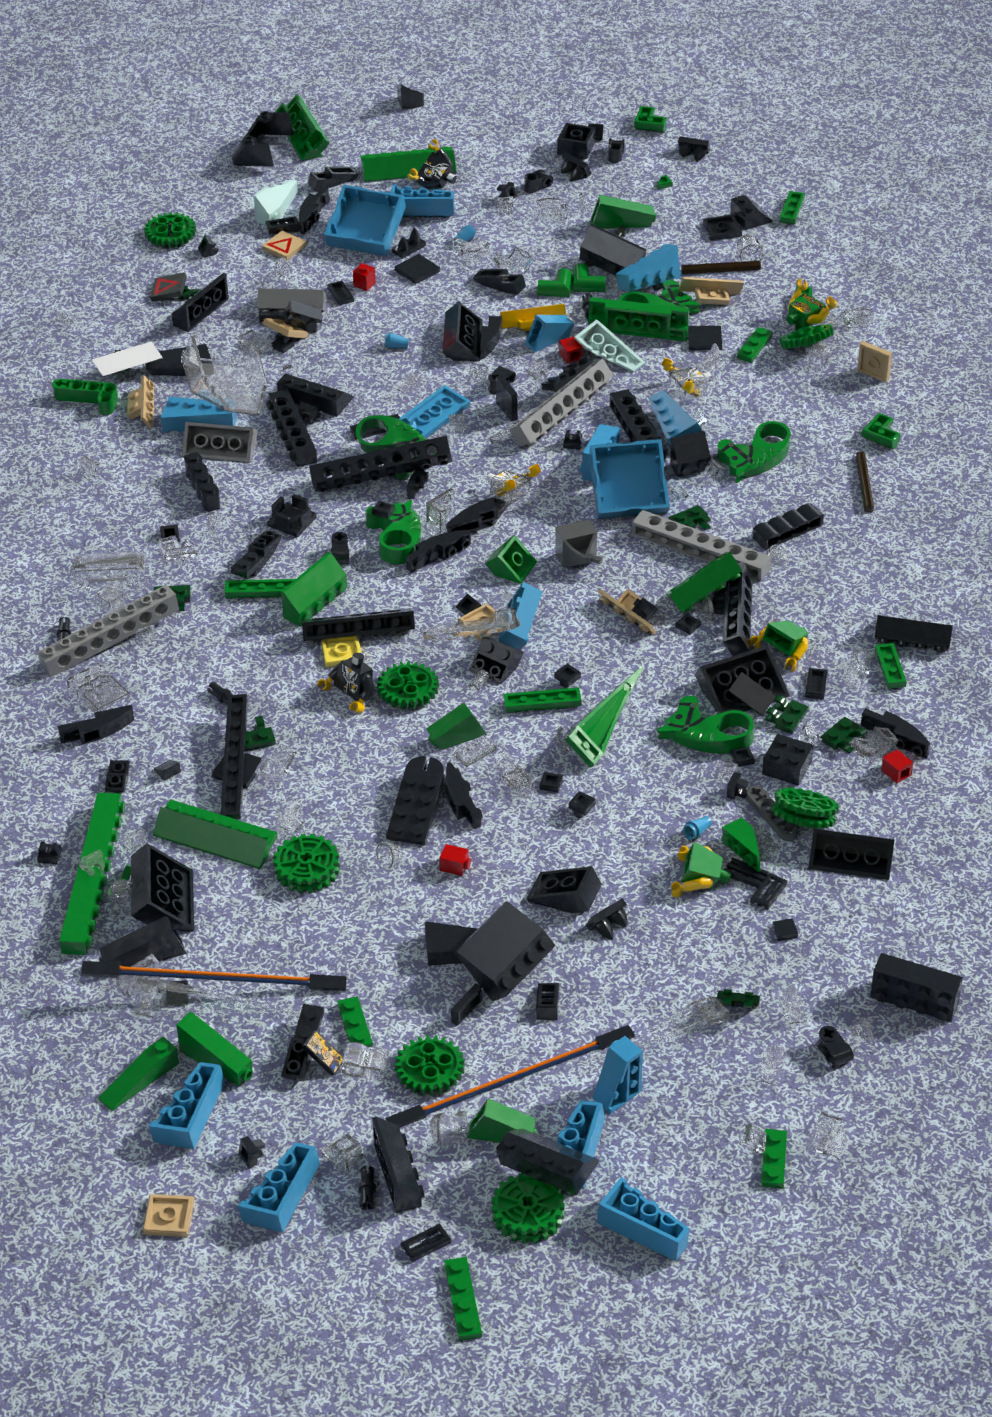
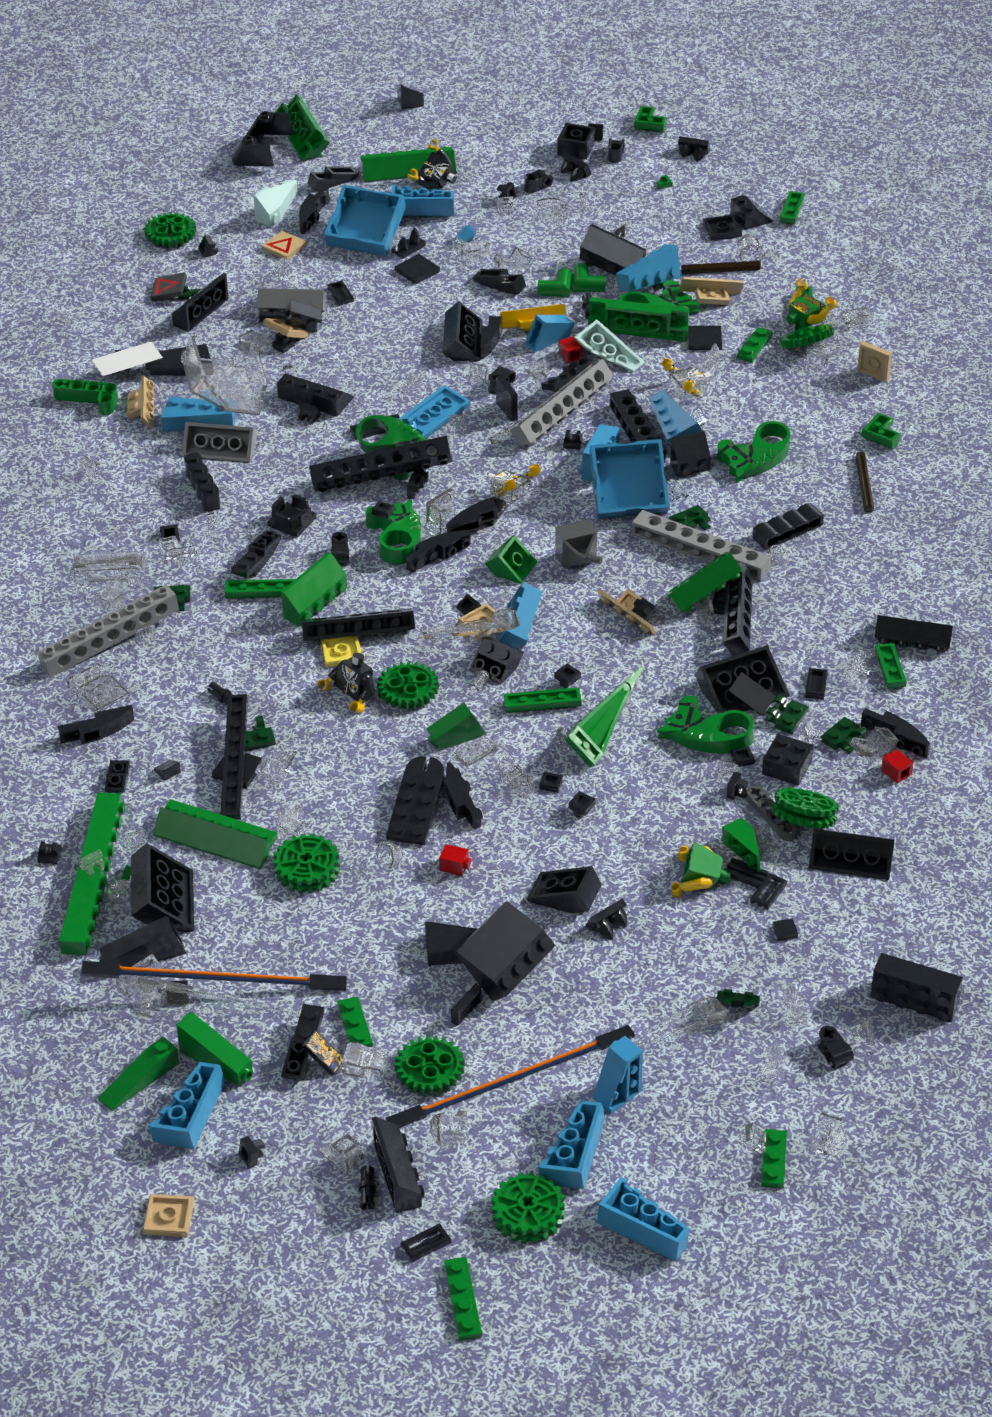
black pin [57,617,71,641] -> none
dark azure wedge [238,1142,320,1233] -> none
black plate [265,216,300,234] -> none
black brick [266,389,317,467] -> none
red brick [353,263,376,291] -> none
dark azure cone [384,333,409,349] -> none
green slope [467,1098,536,1143] -> none
black slope [496,1129,599,1196] -> none
black slope [536,983,559,1021] -> none
green slope [590,194,656,229] -> none
black tile [675,614,701,635] -> none
dark azure cone [683,816,712,840] -> none
clear slope [702,459,722,485] -> none
green torso [750,620,808,672] -> none

